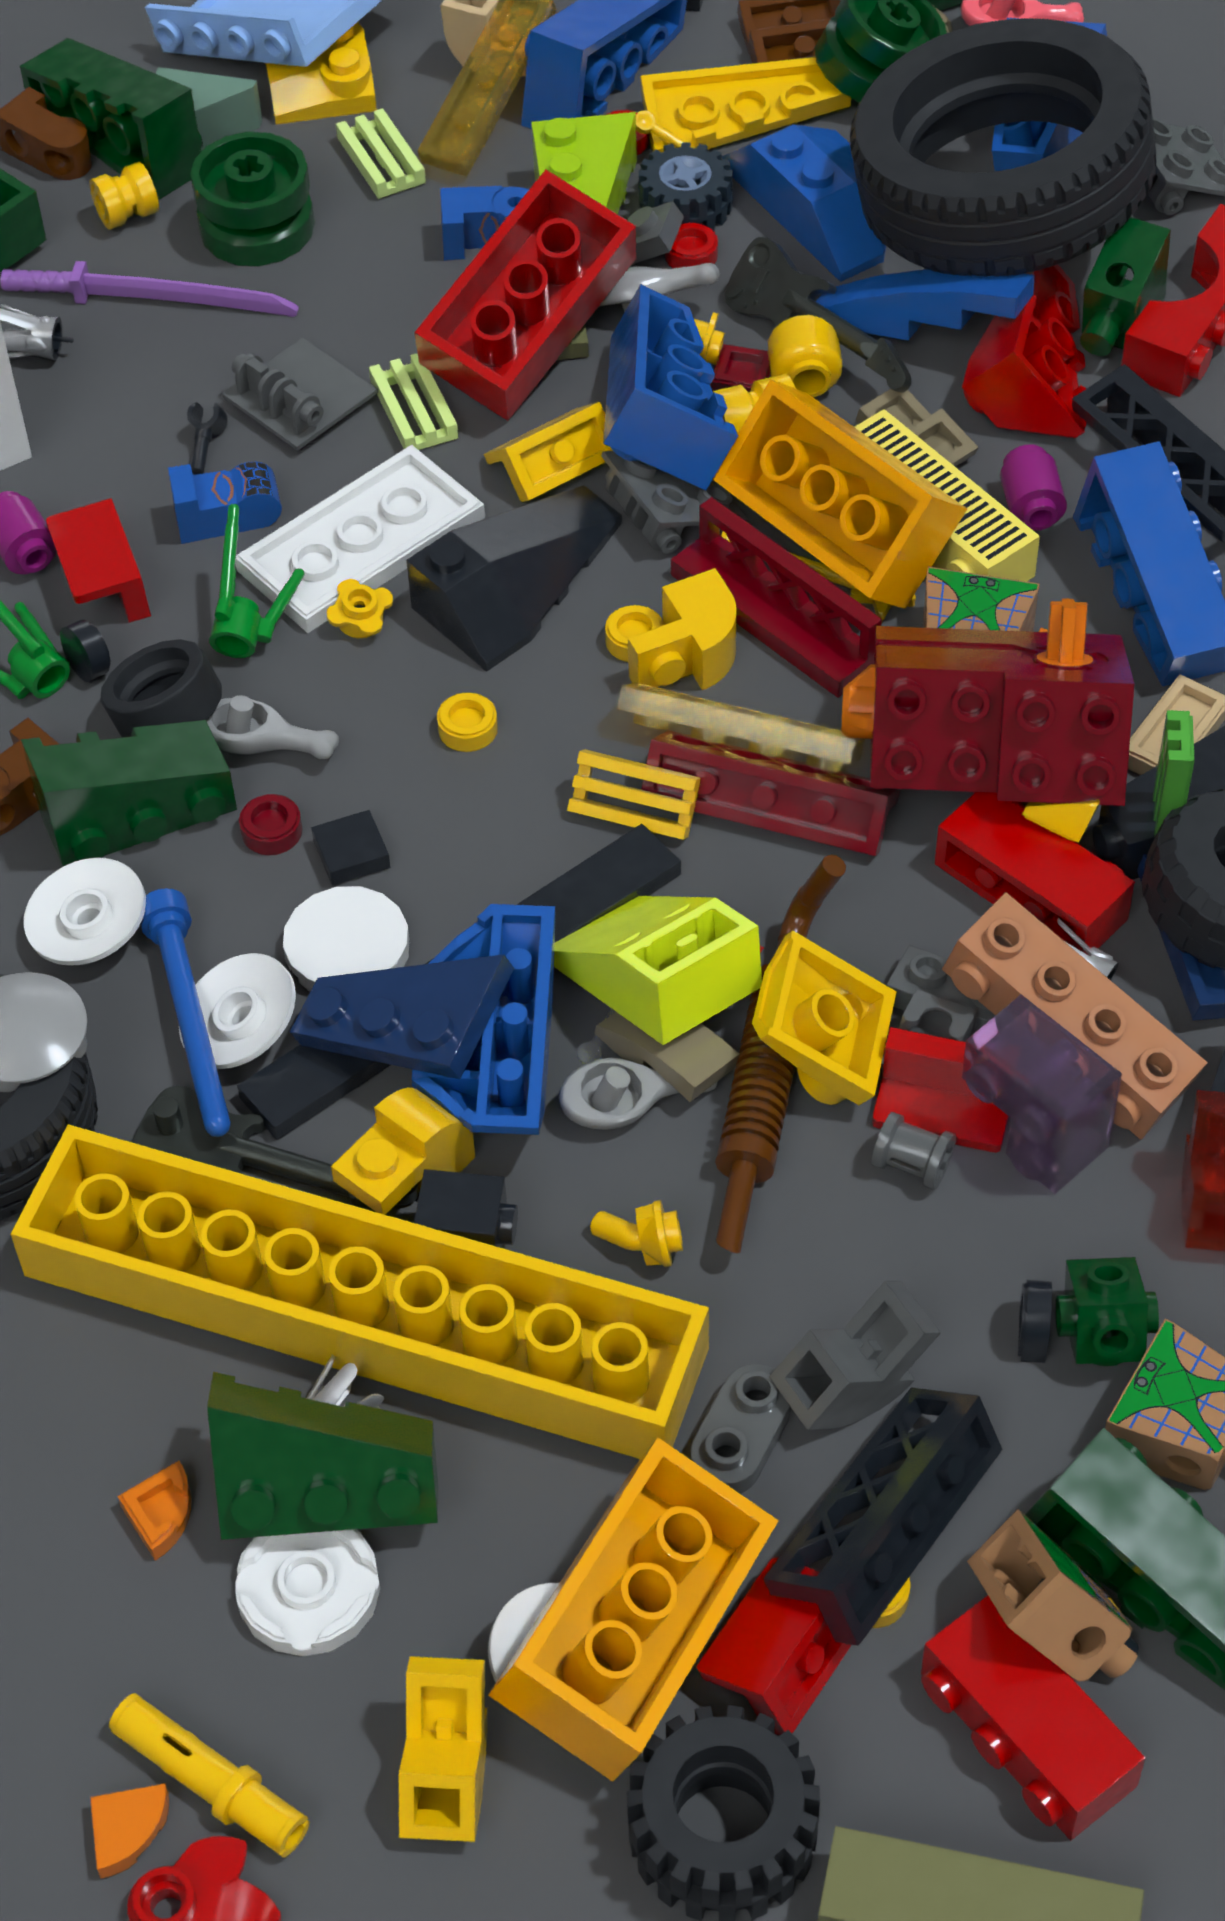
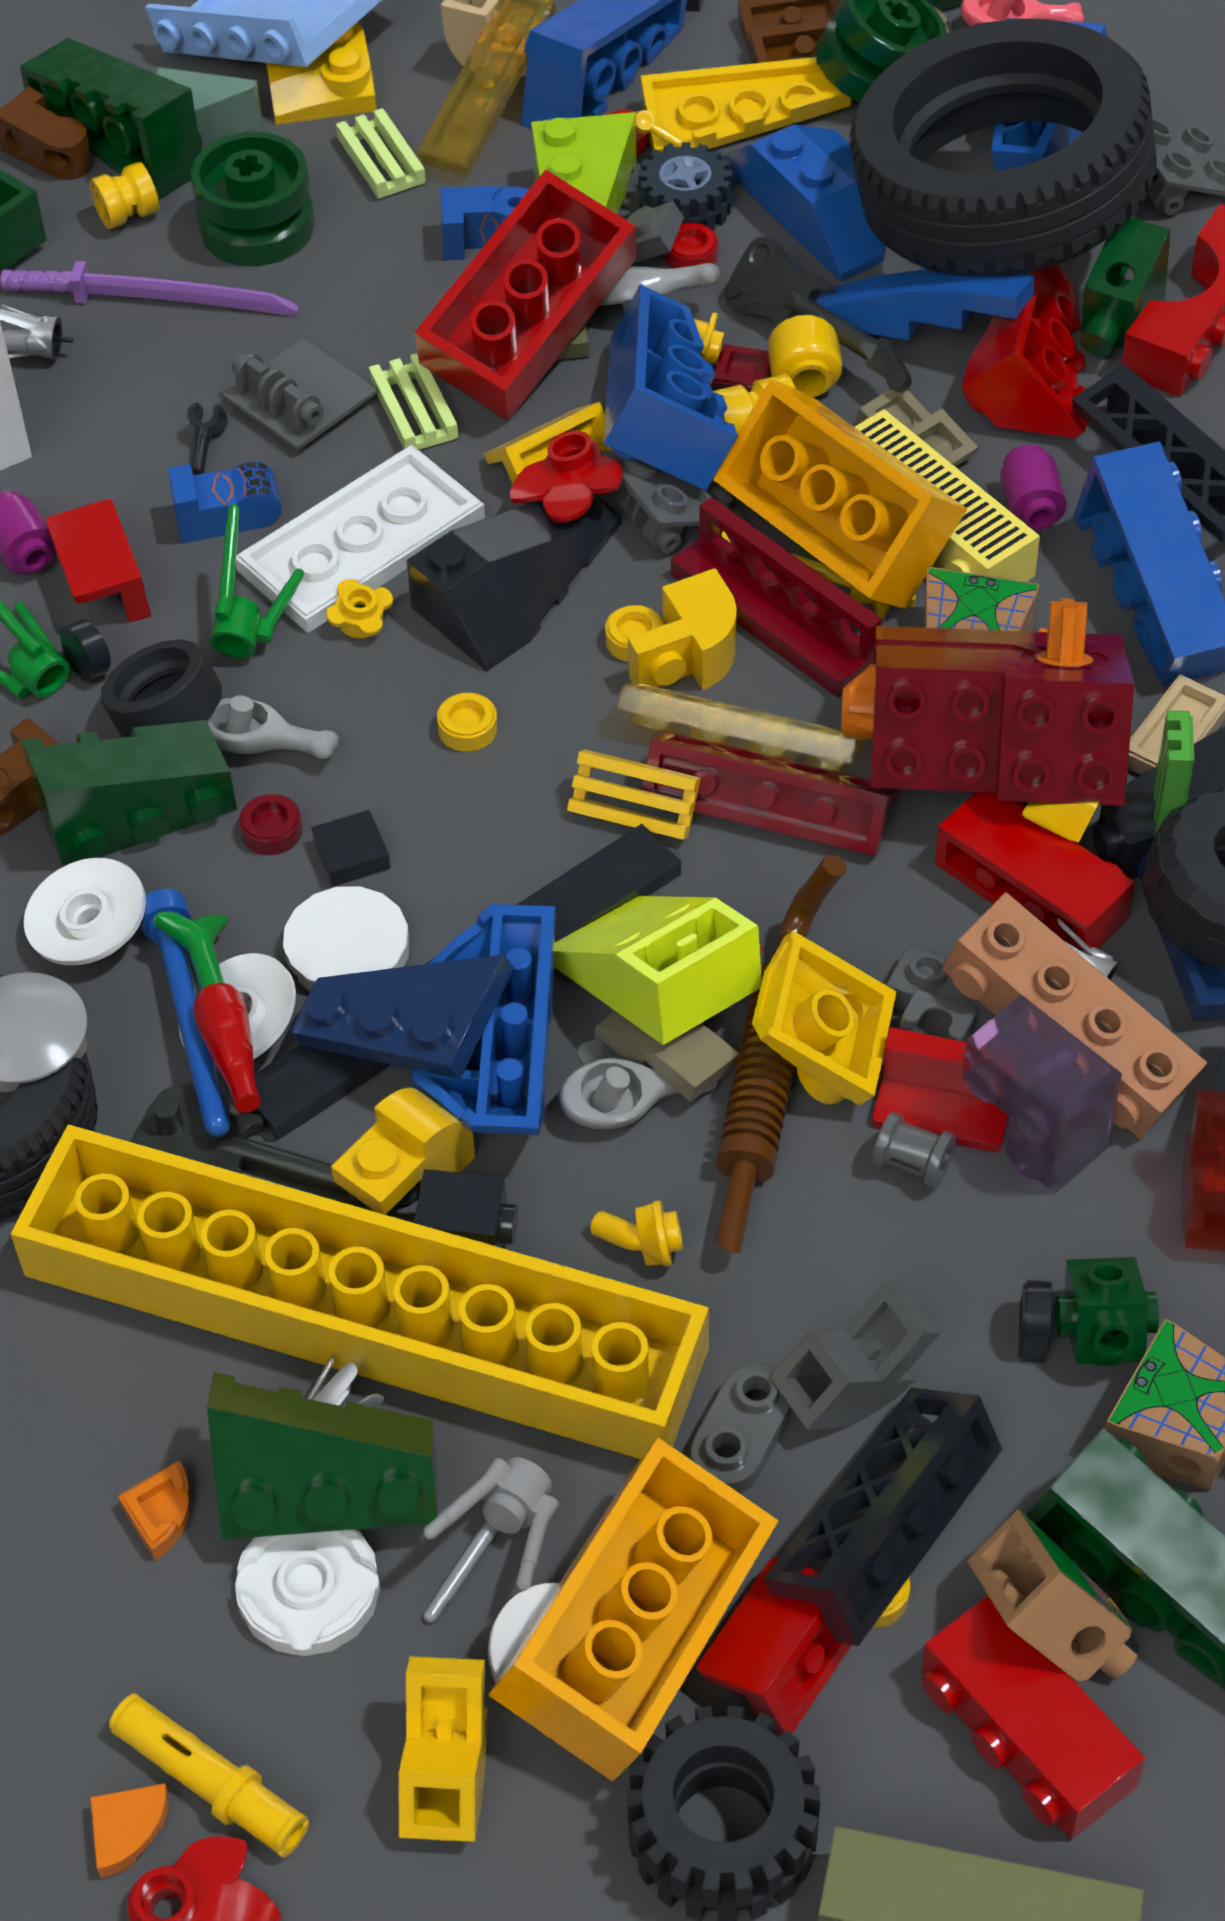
none -> red piece [154,911,261,1113]
none -> light grey plant [423,1457,559,1623]
none -> red plate [510,431,623,523]

